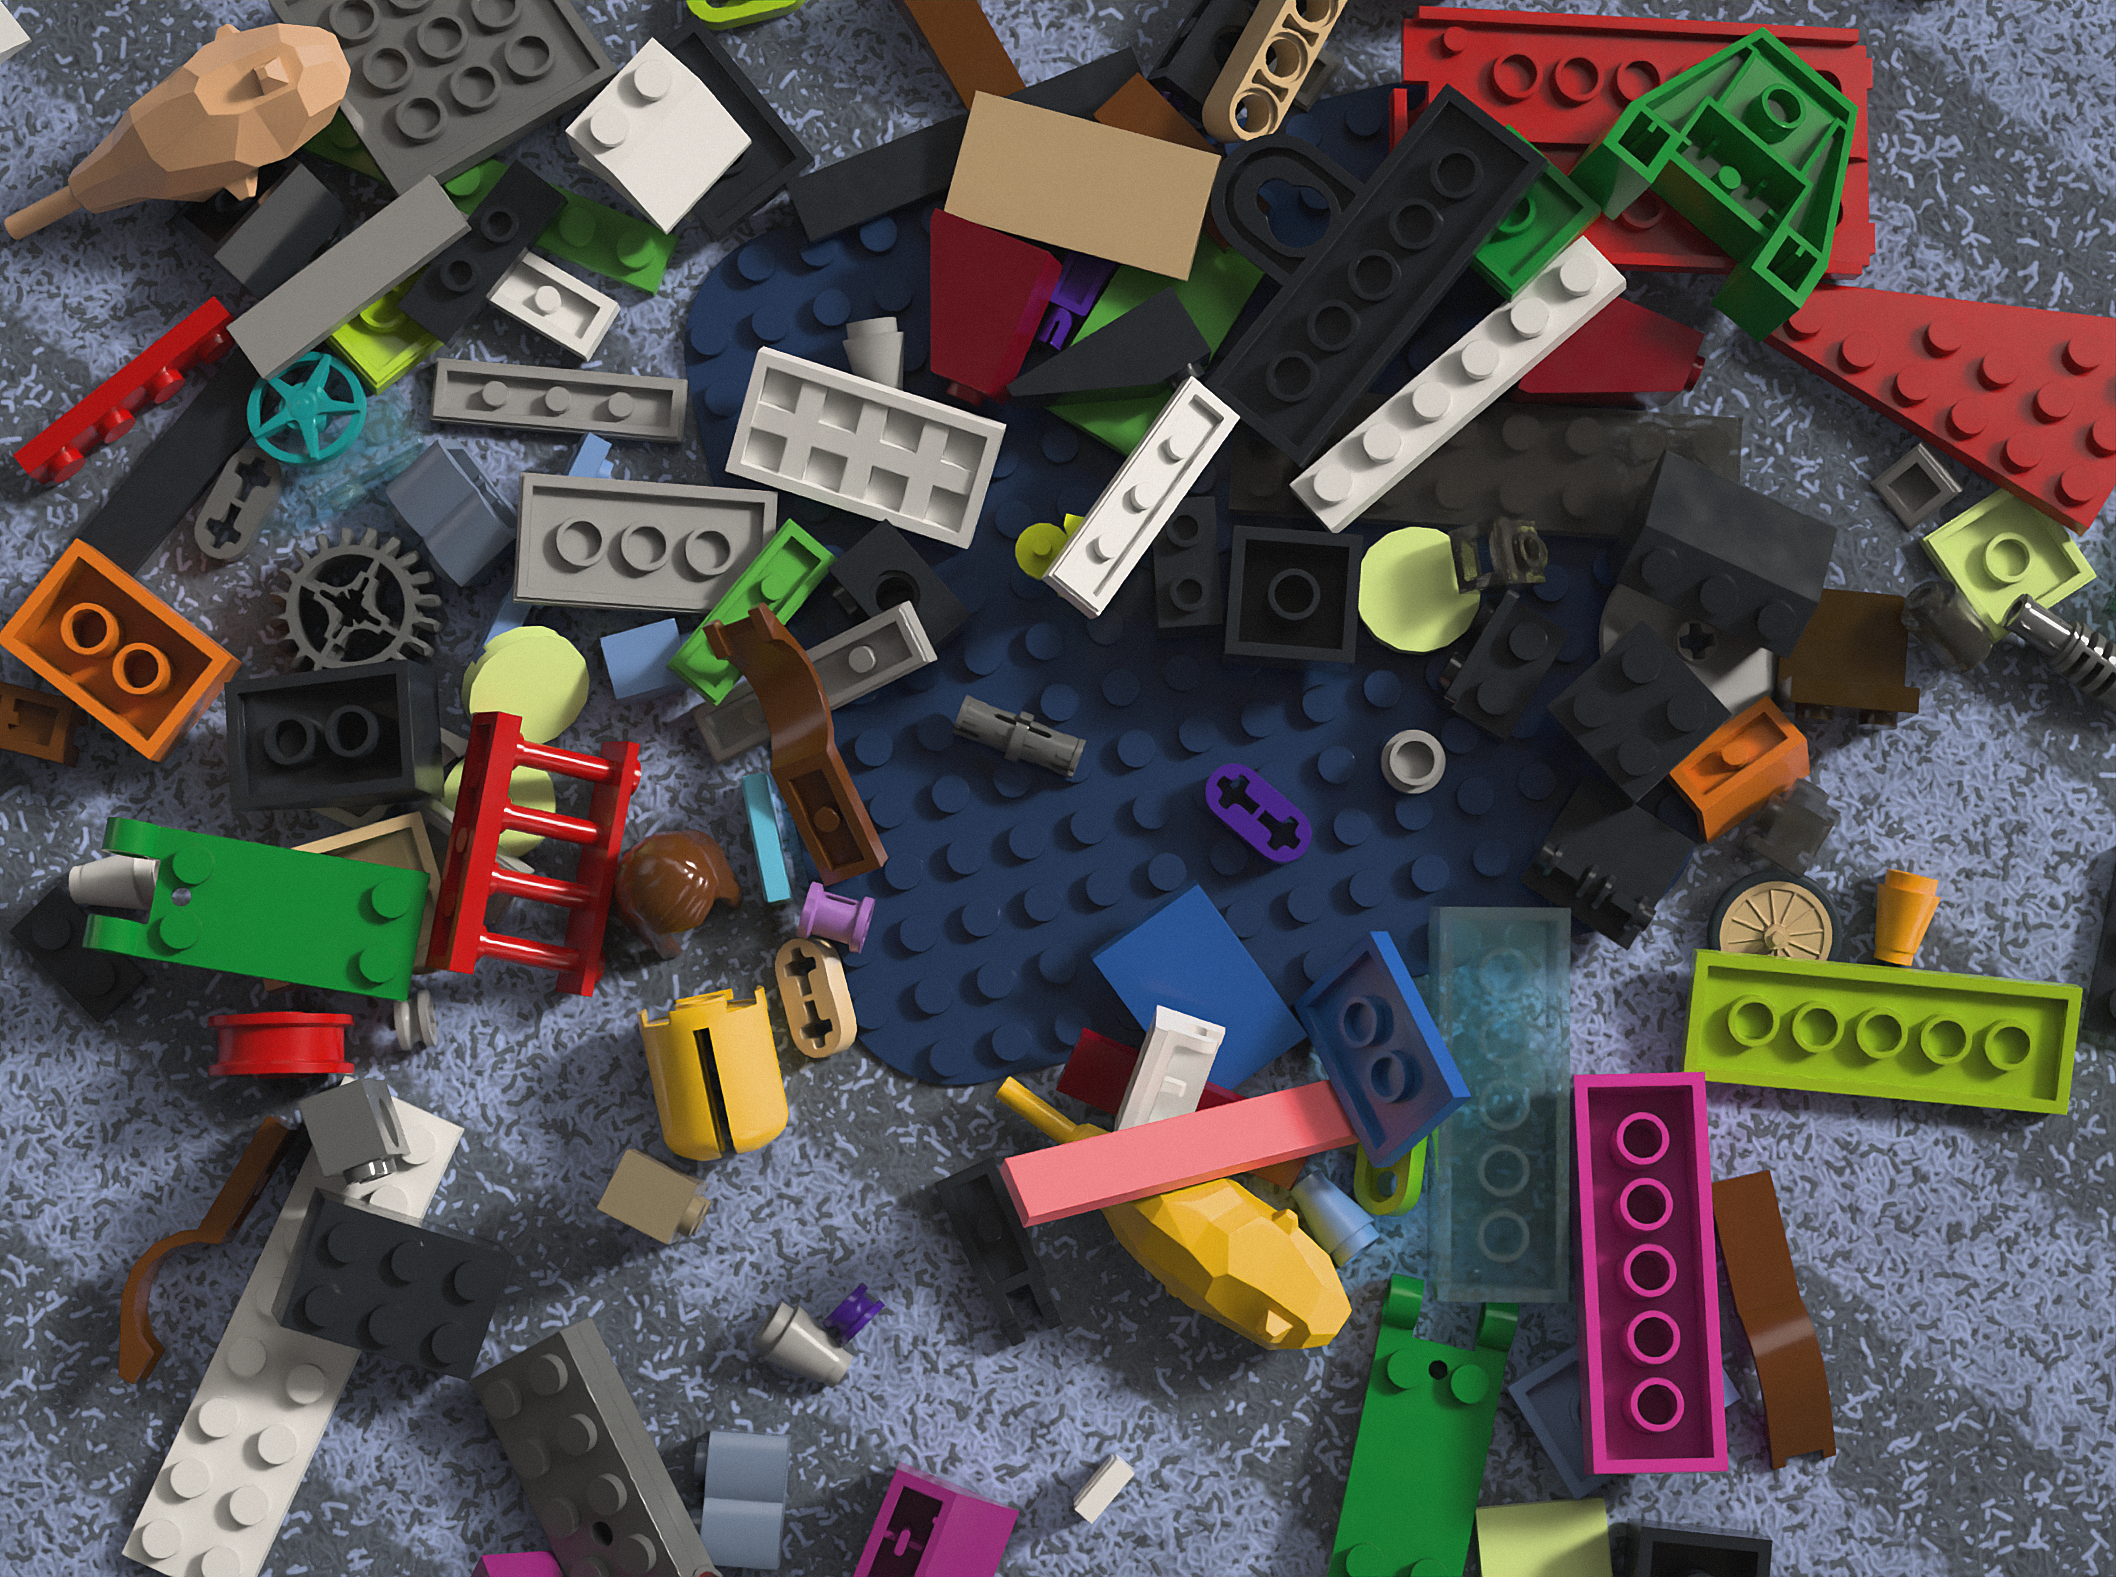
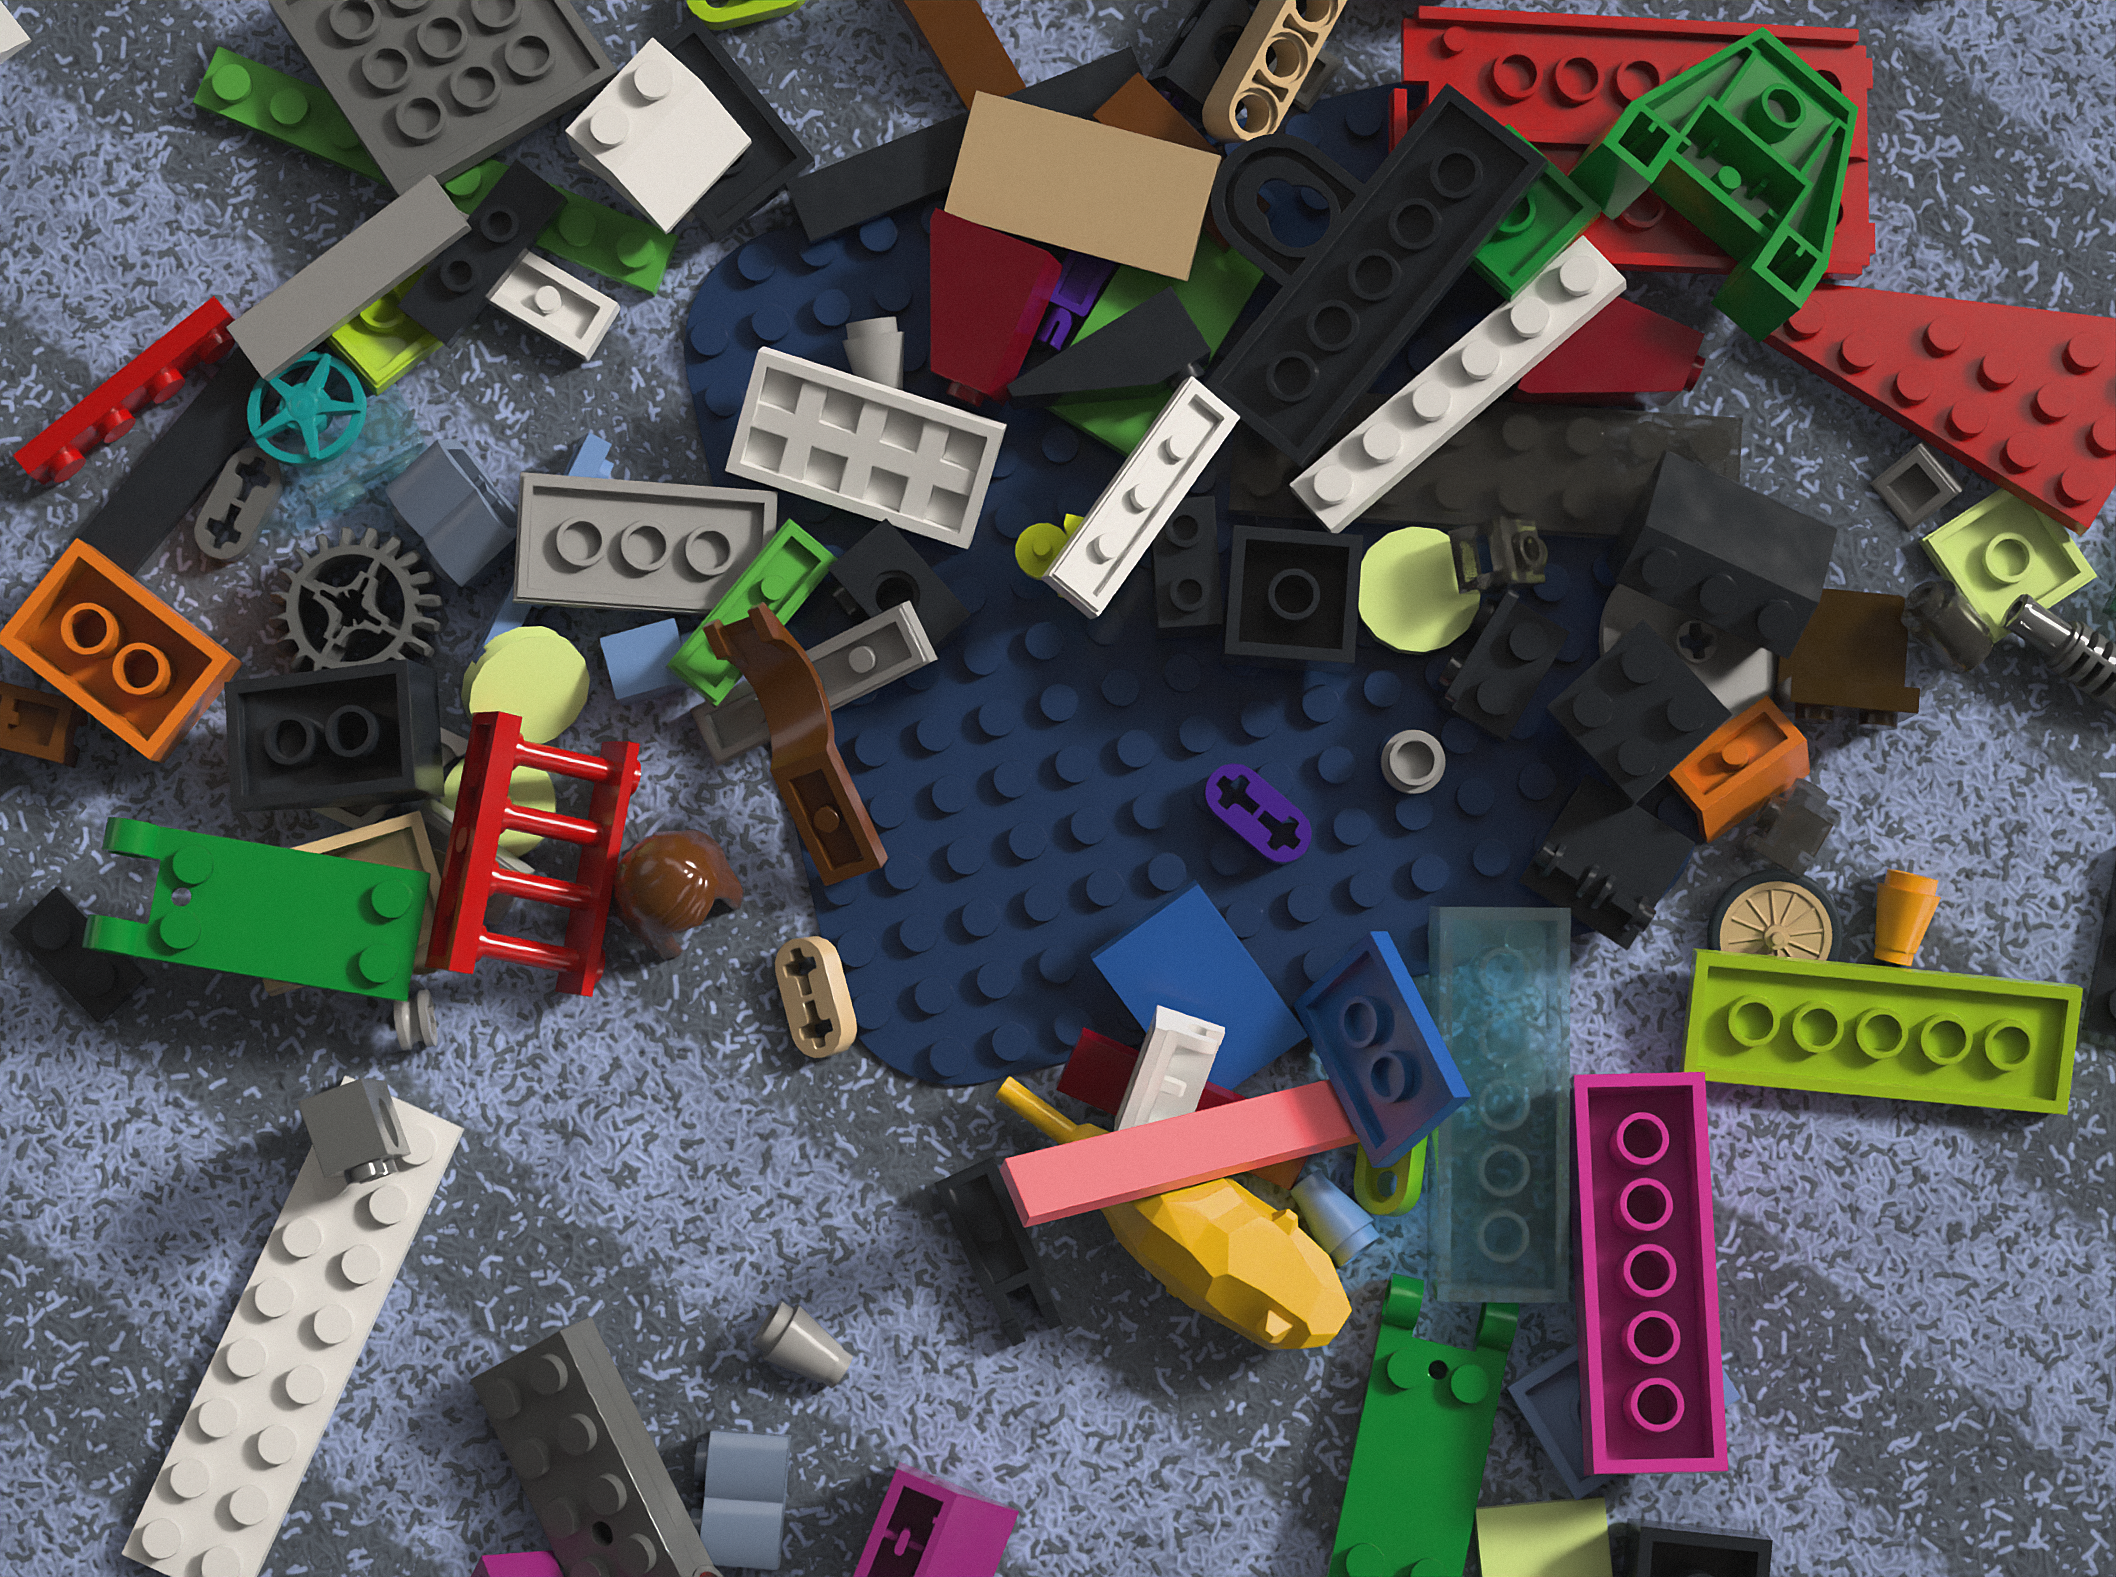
light nougat piece [5,23,351,240] -> none
white cone [69,855,160,911] -> none
reddish brown piece [118,1116,301,1384] -> none
black slope [169,155,351,301] -> none
red wheel [208,1012,354,1079] -> none
black brick [271,1186,514,1381] -> none
light grey tile [429,358,689,445] -> none
dark tan brick [596,1149,712,1245] -> none
yellow cylinder [636,985,789,1161] -> none
medium azure tile [741,772,794,906] -> none
medium lavender bush [797,882,875,954] -> none
dark purple bush [822,1282,885,1346] -> none
dark grey pin [952,695,1086,779] -> none
white tile [1073,1454,1134,1524] -> none
reddish brown piece [1711,1170,1836,1470] -> none

